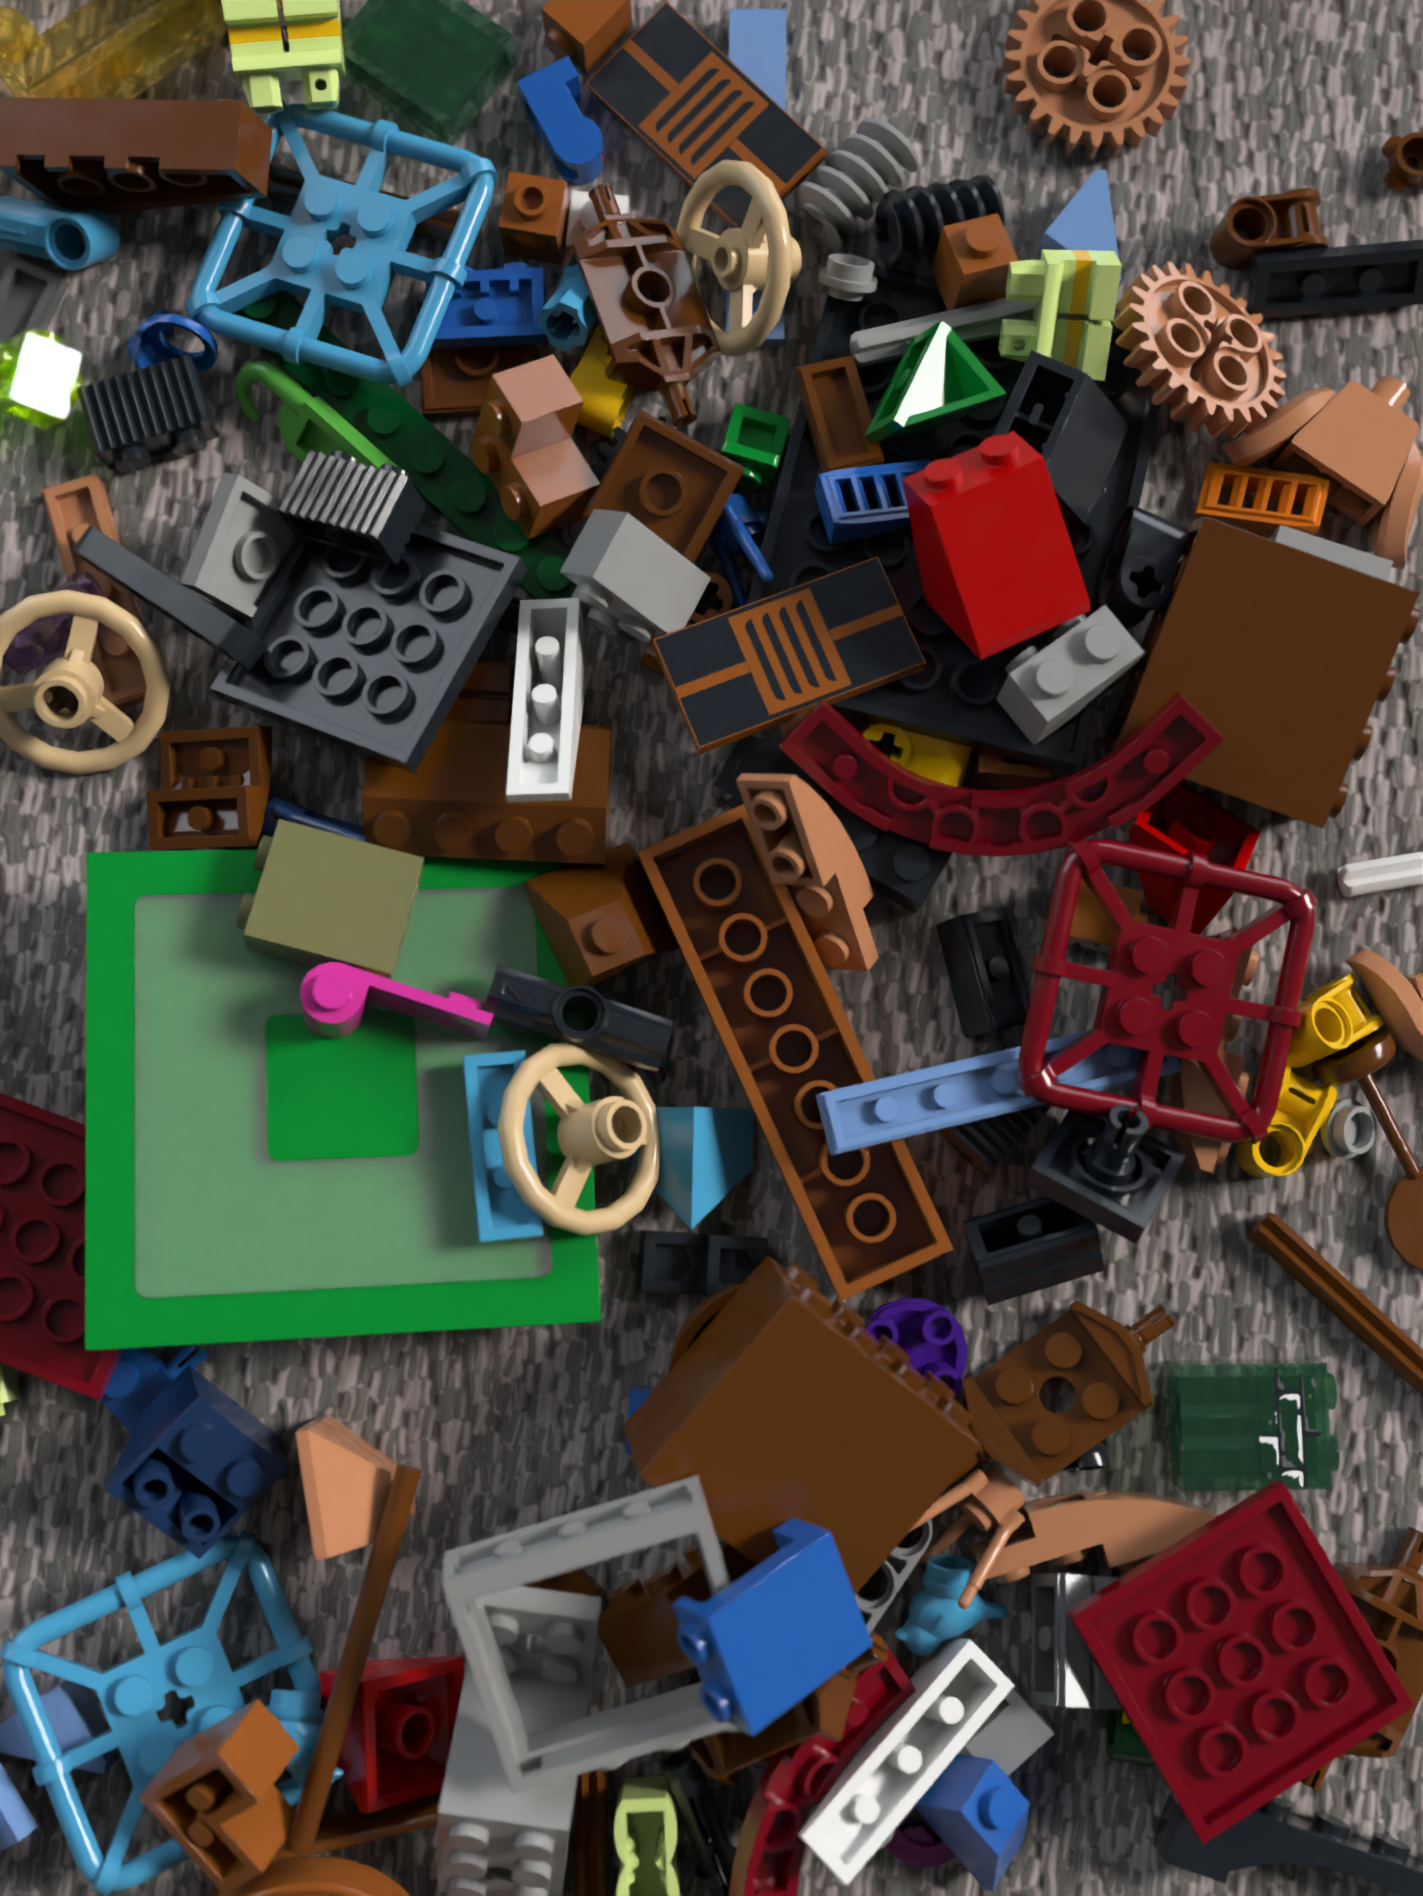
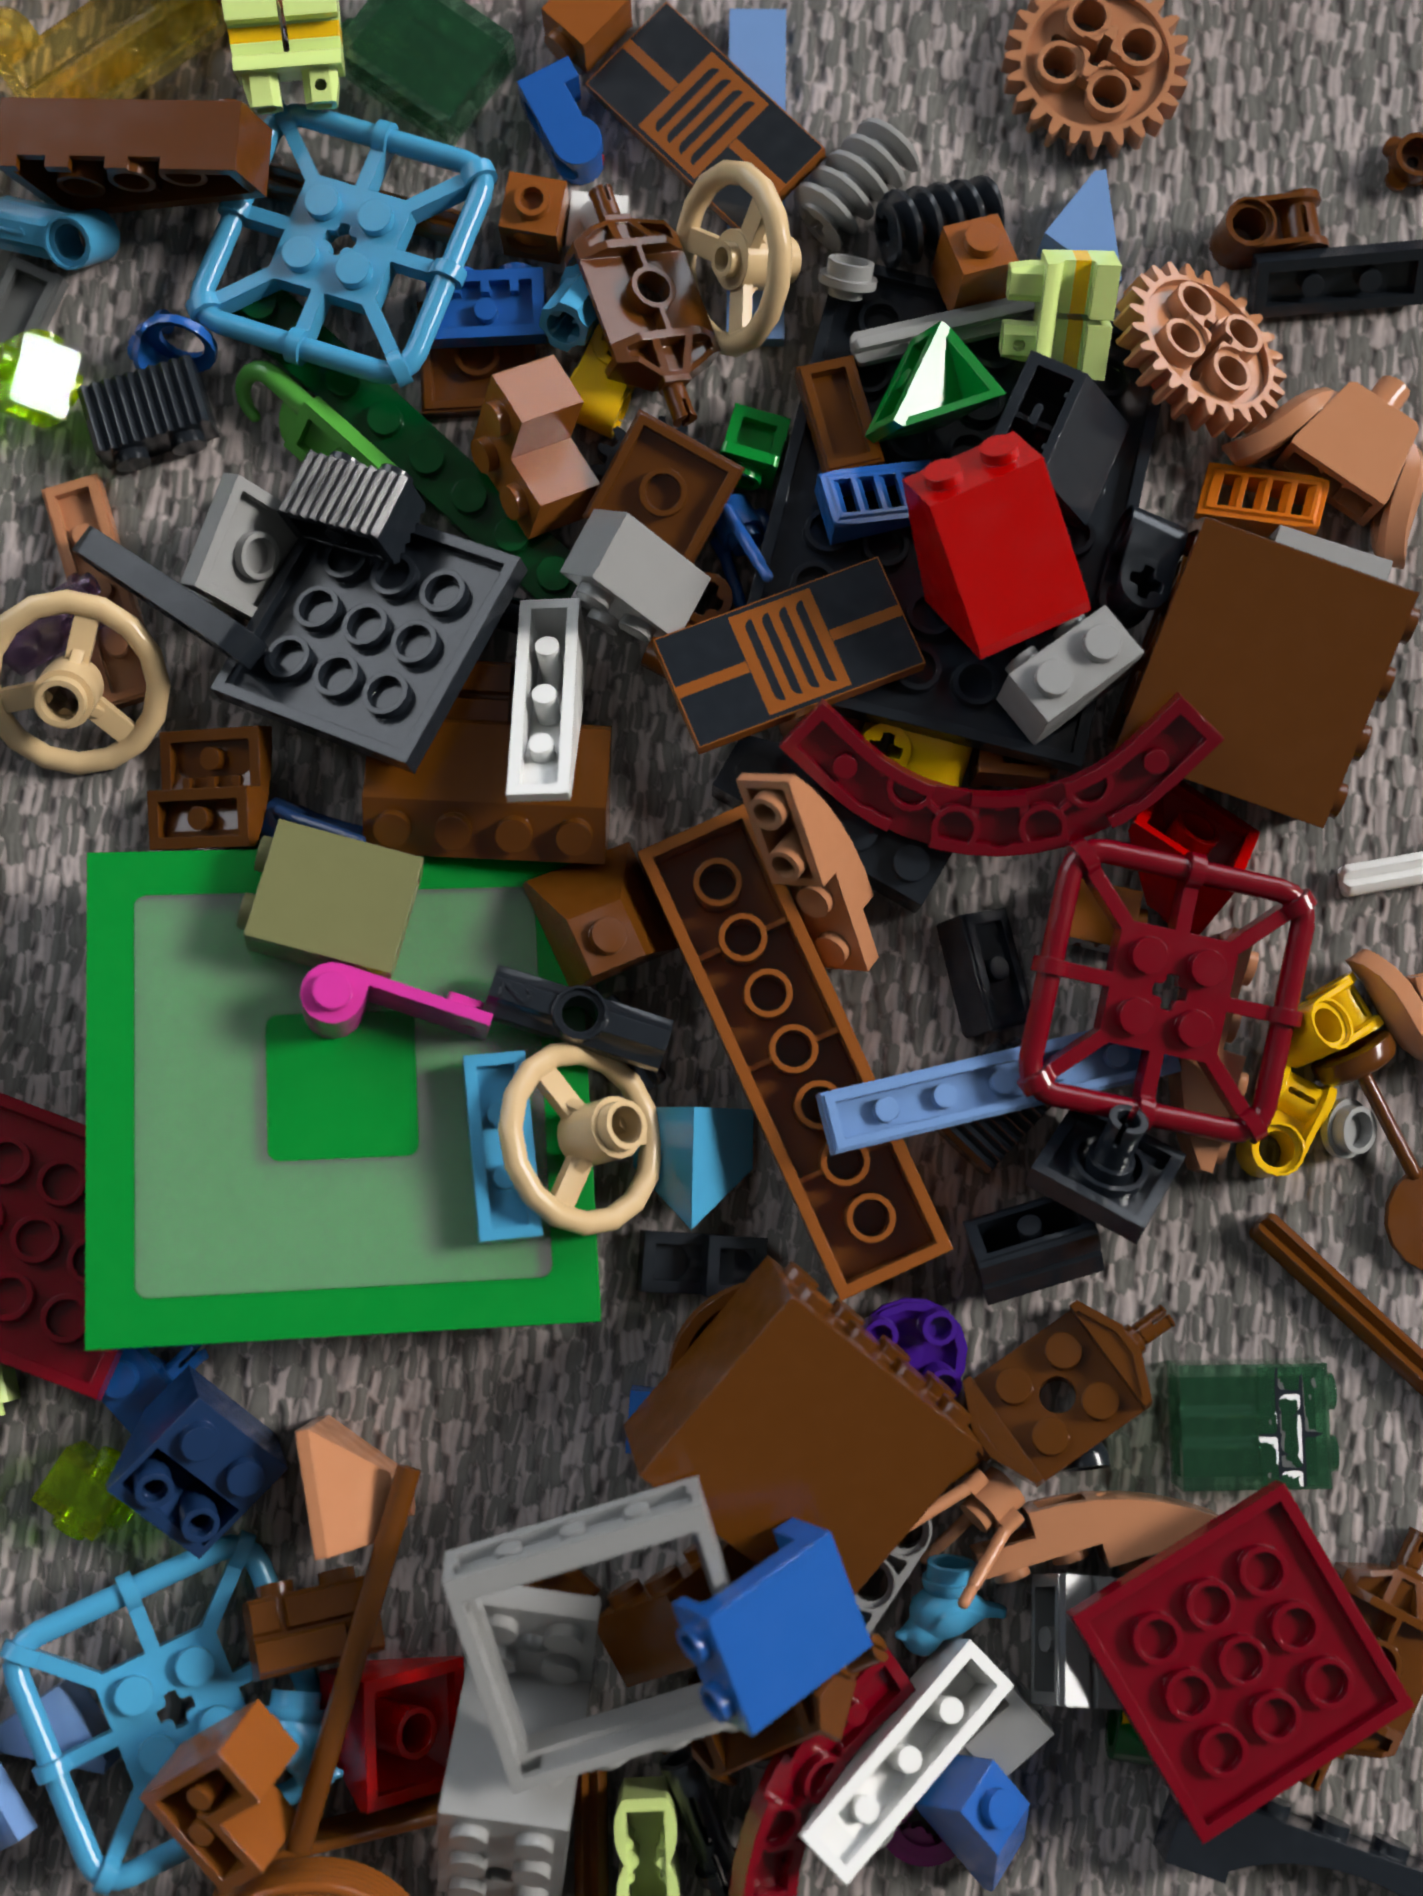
none -> clear neon green brick [31,1439,135,1542]
none -> reddish brown brick [242,1566,386,1682]

